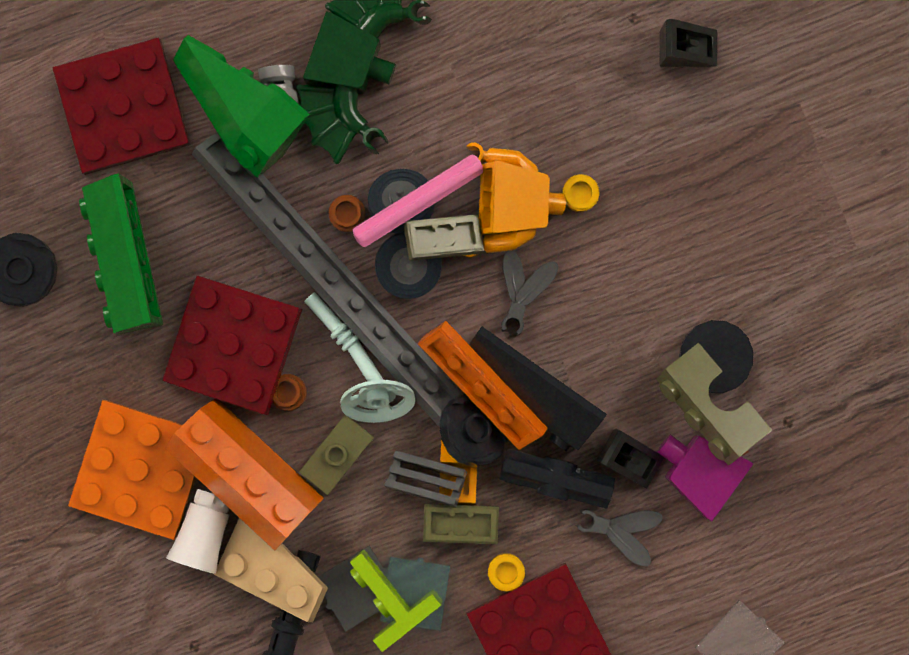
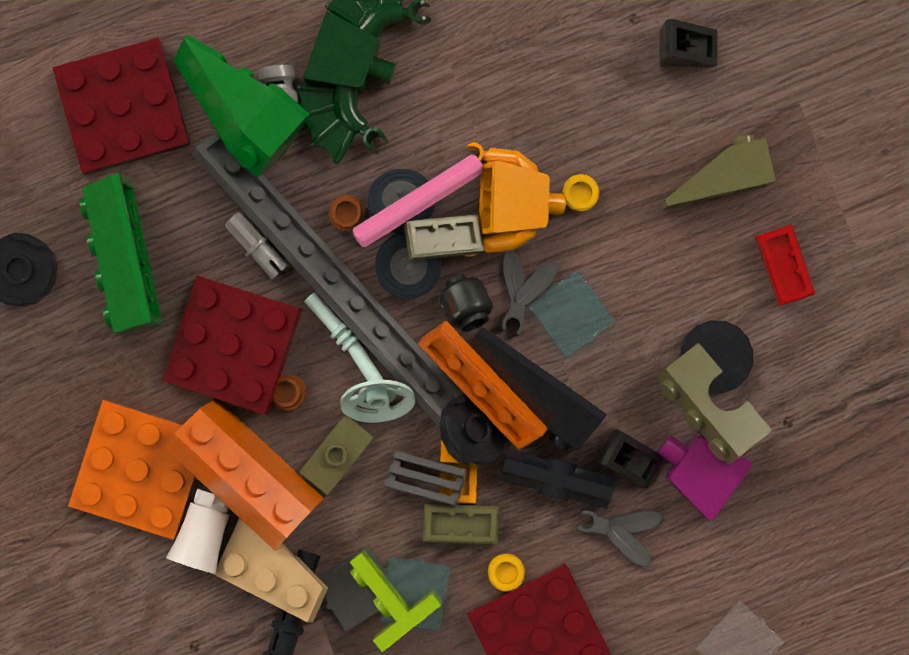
none -> light grey axle [225,212,289,280]
none -> pearl dark grey head [439,274,493,332]
none -> clear light blue piece [529,270,616,358]
none -> olive slope [661,134,776,210]
none -> red plate [755,224,815,307]

